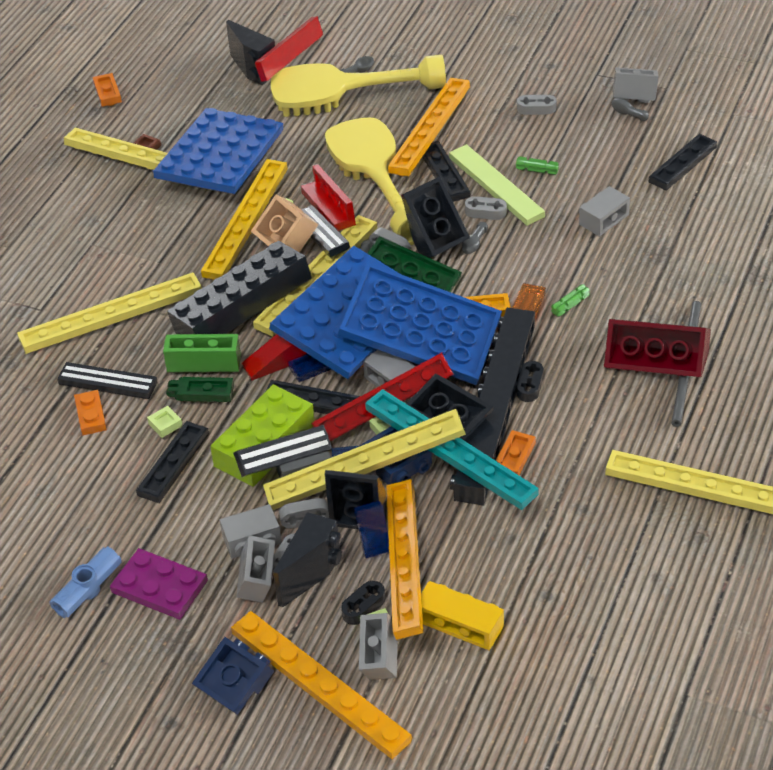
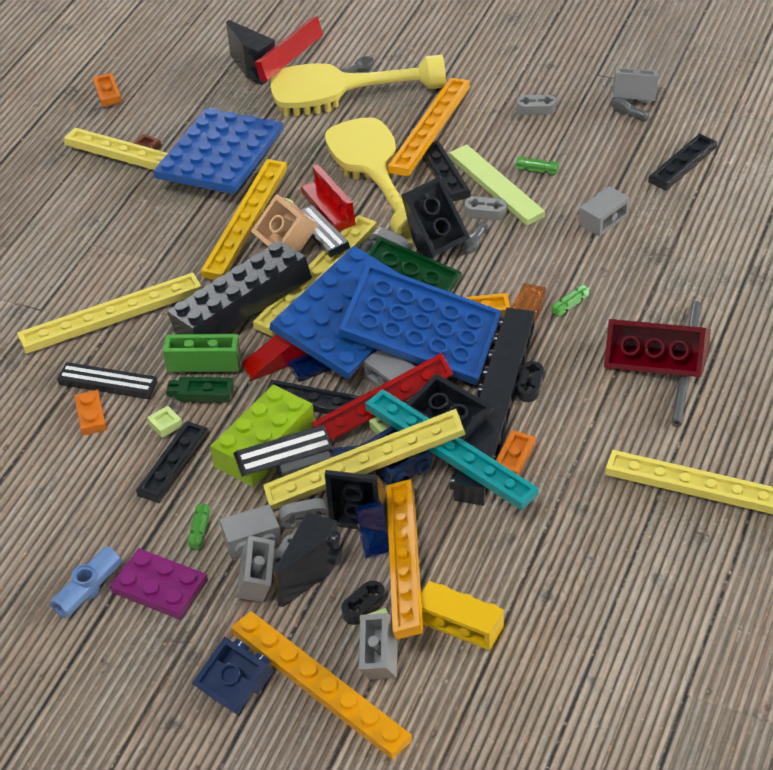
none -> bright green axle [187,504,210,550]

